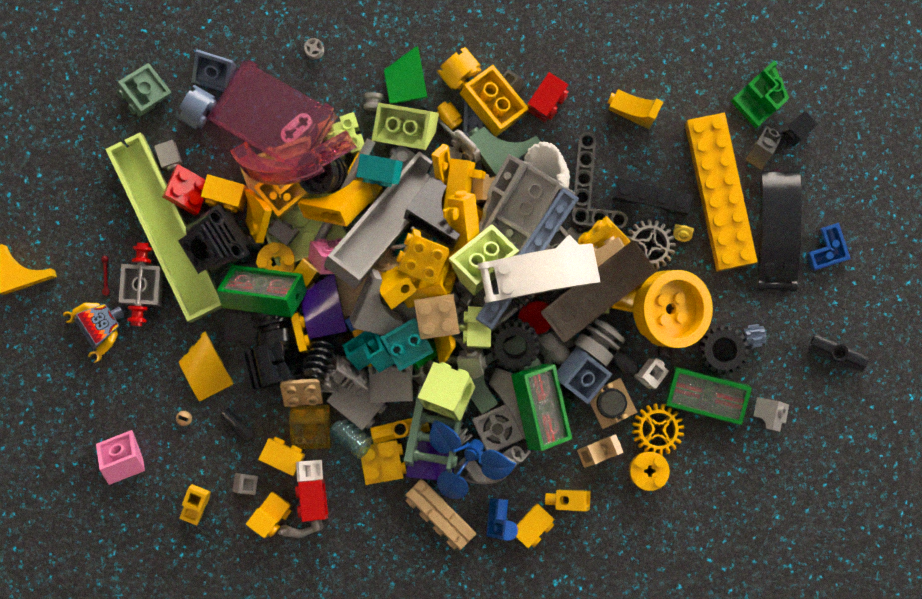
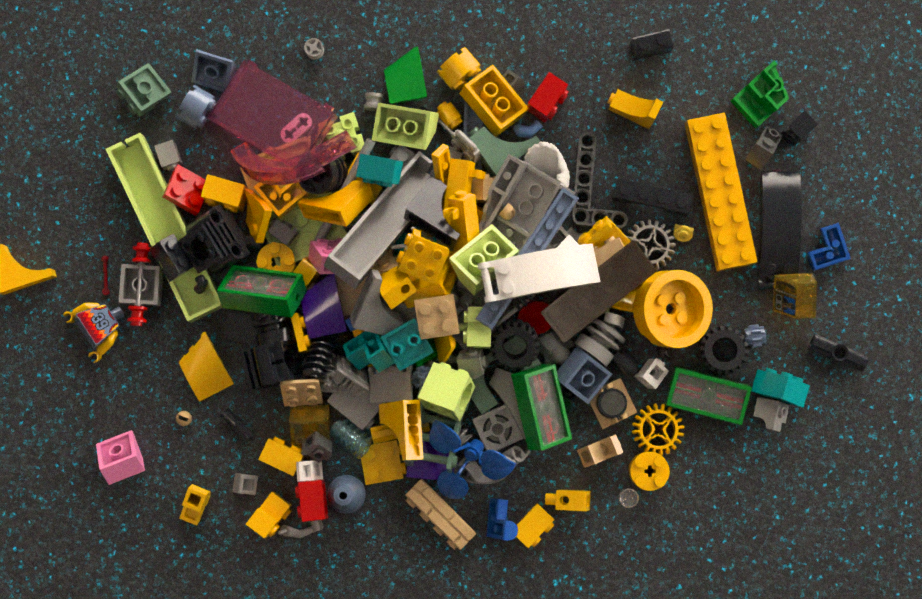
none -> black brick [149,234,194,282]
none -> black arm [194,275,208,294]
none -> dark grey brick [301,431,333,463]
none -> sand blue cone [327,475,366,513]
none -> yellow arch [379,400,423,460]
none -> sand blue gear [411,366,431,390]
none -> tan hinge [498,203,515,220]
none -> medium blue arm [513,120,543,138]
none -> white beam [603,312,625,329]
none -> clear wheel [618,488,639,508]
none -> black brick [630,29,674,60]
none -> teal brick [751,368,810,407]
none -> clear yellow slope [773,273,817,319]

